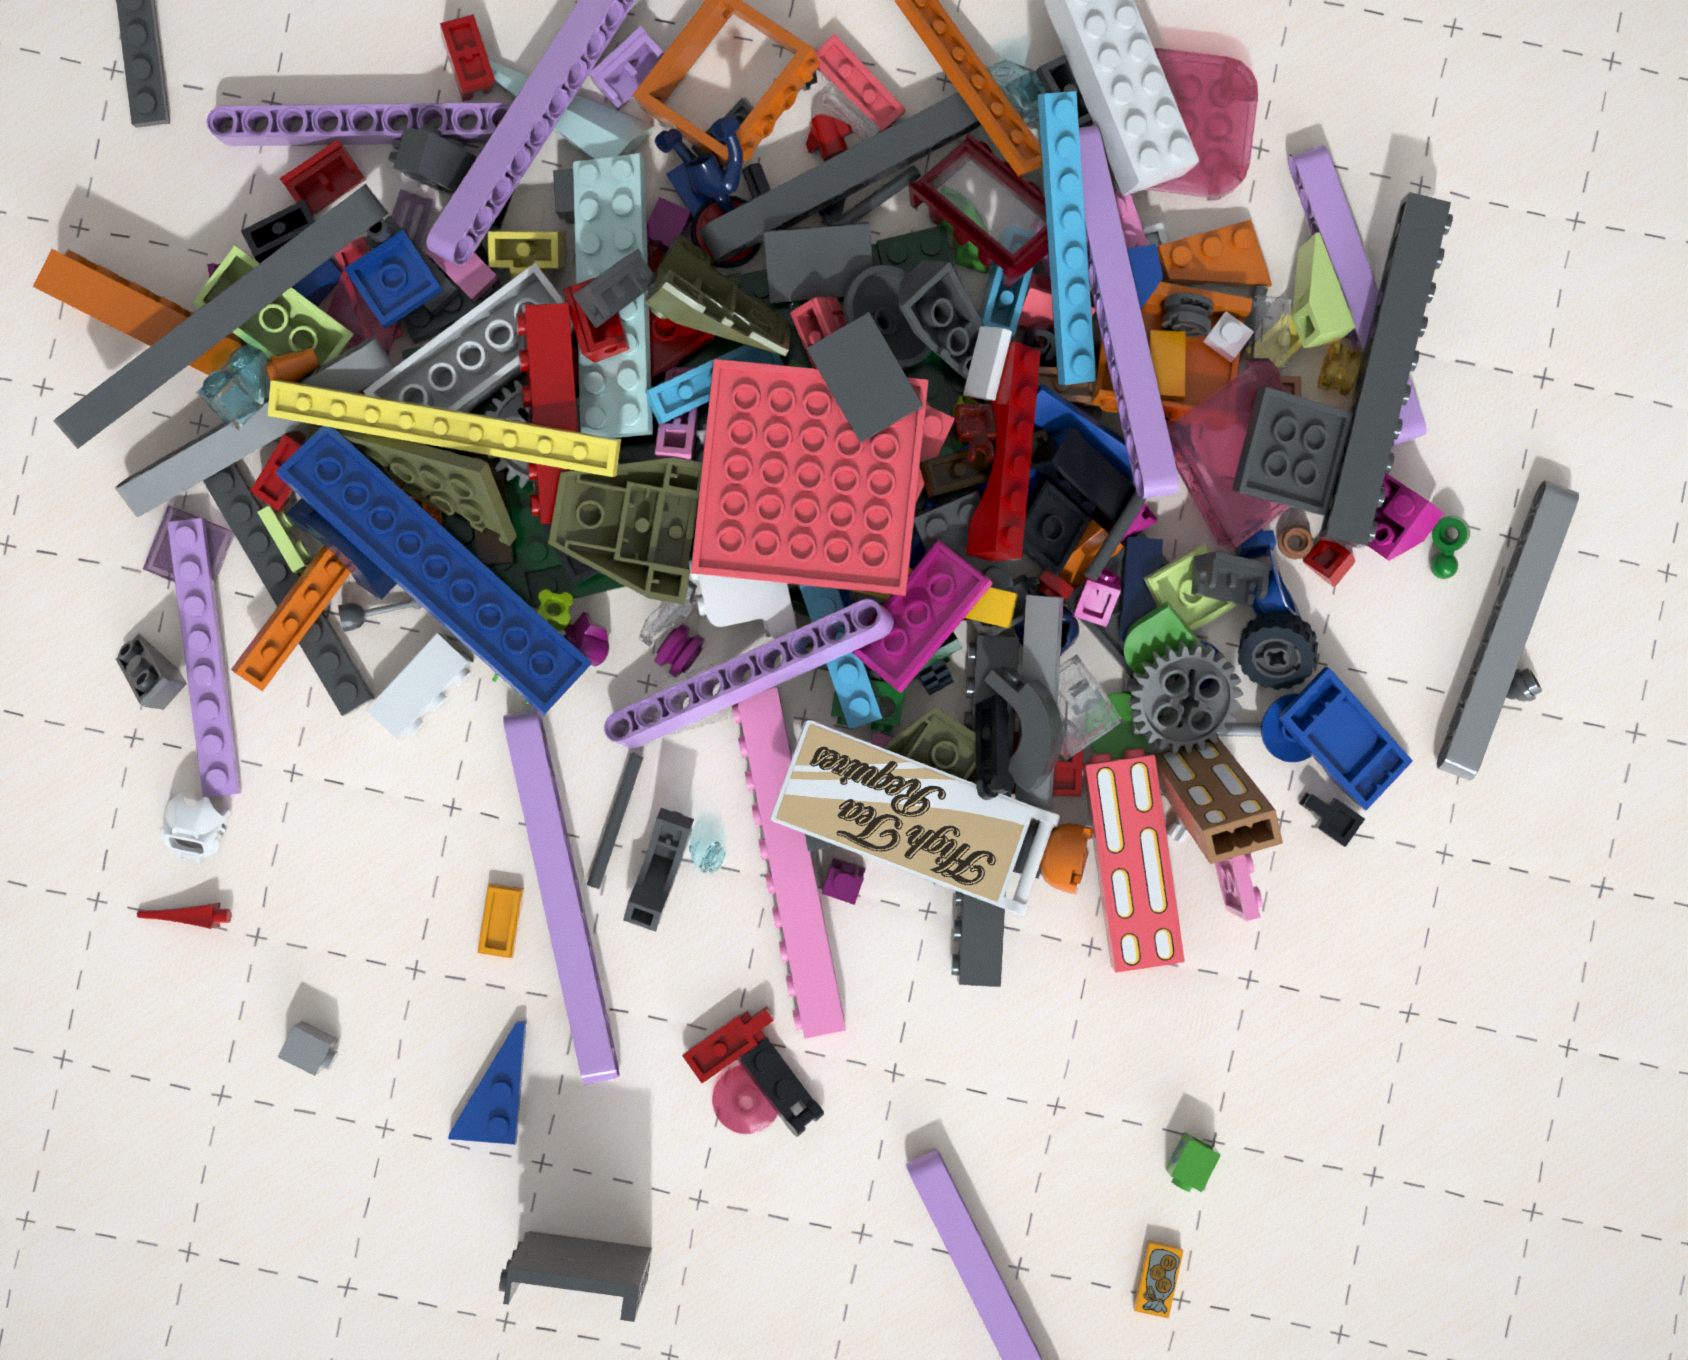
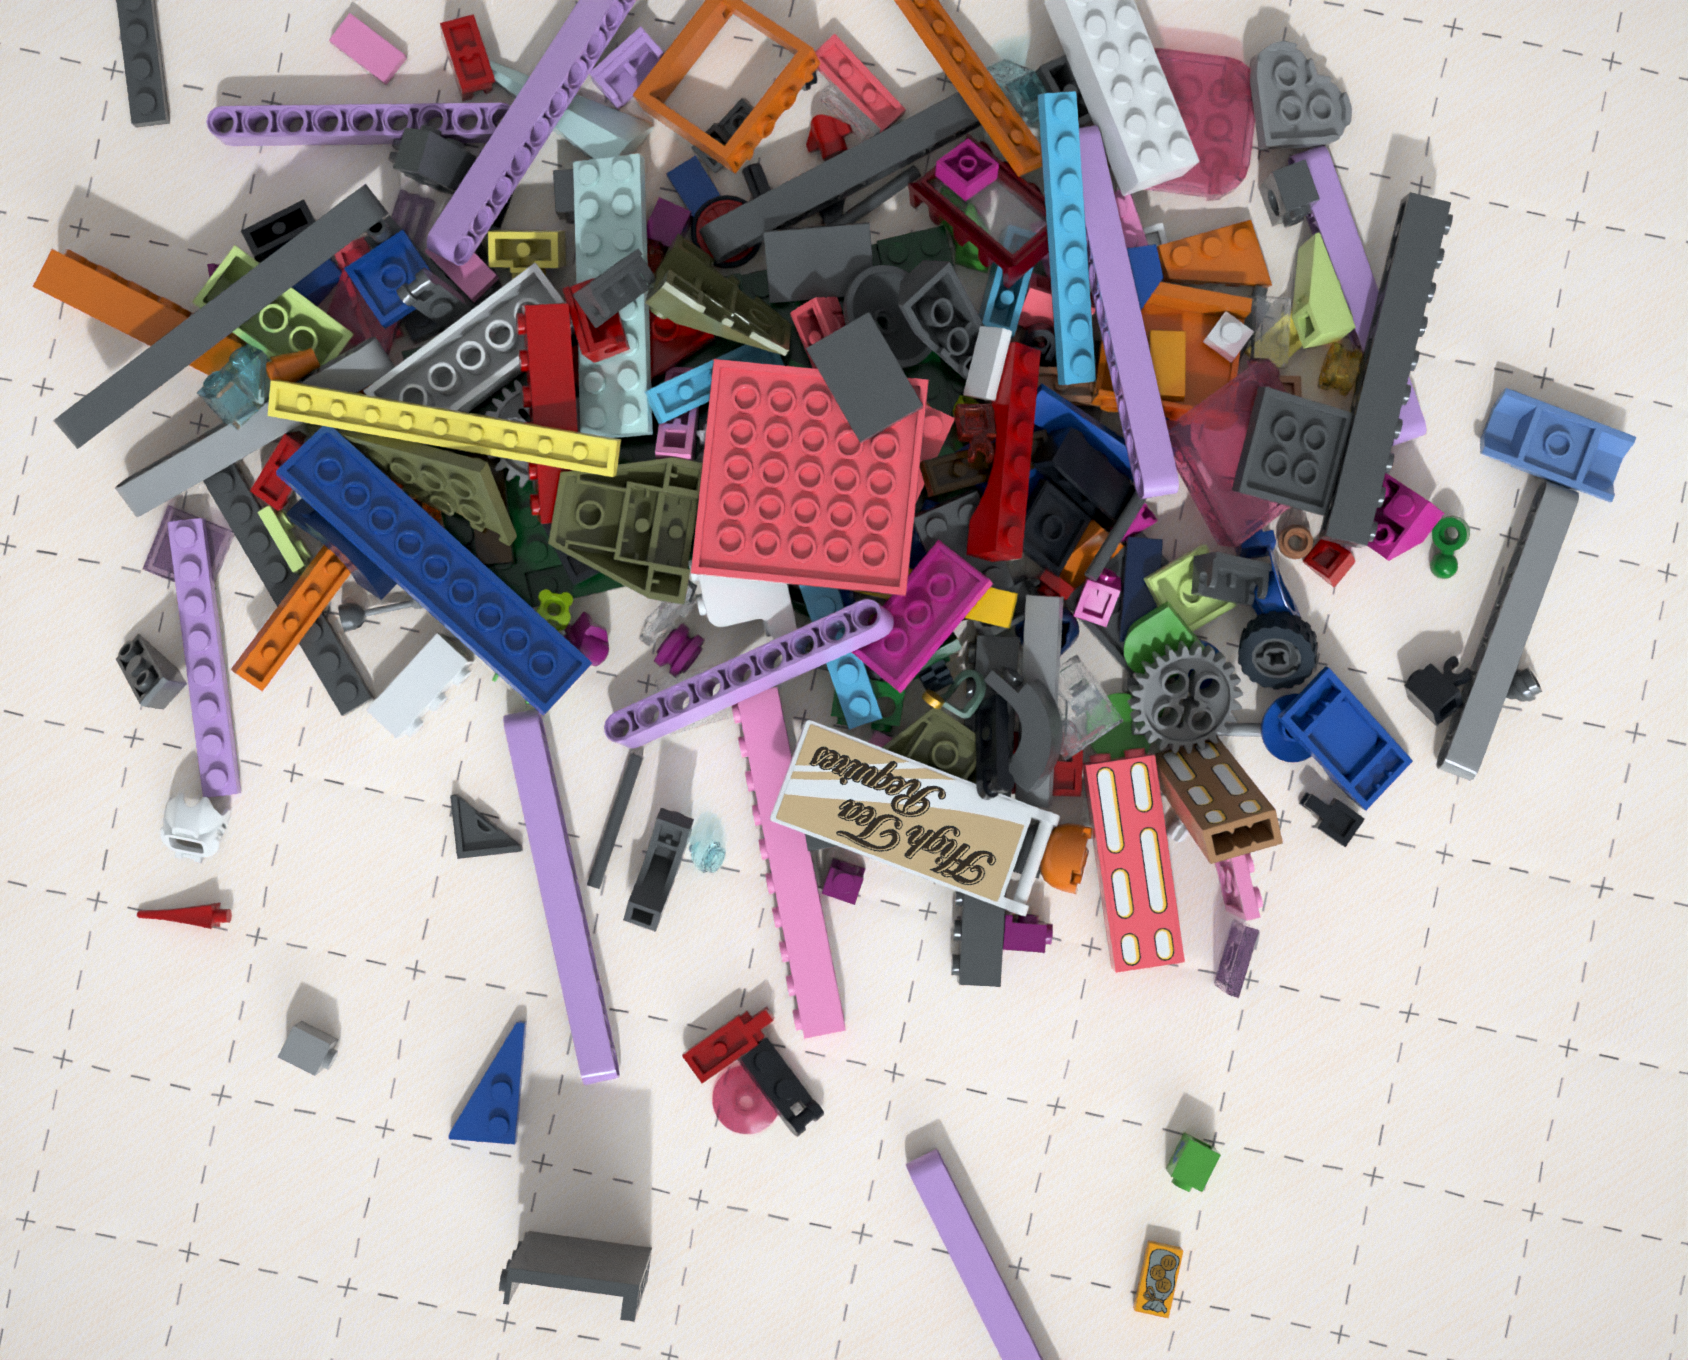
red hinge [279,139,366,215] -> none
light orange tile [477,883,524,958] -> none
dark blue piece [654,116,743,215] -> none
dark grey wheel [1161,293,1214,338] -> none
none -> bright pink tile [329,13,407,85]
none -> dark grey plate [396,268,476,330]
none -> dark grey tile [450,794,523,859]
none -> sand green piece [922,670,986,719]
none -> dark pink piece [935,138,999,202]
none -> magenta brick [1003,912,1053,953]
none -> clear purple tile [1214,919,1259,998]
none -> light grey plate [1250,41,1352,150]
none -> dark grey brick [1258,159,1320,228]
none -> black brick [1404,656,1472,727]
none -> medium blue piece [1480,388,1636,503]

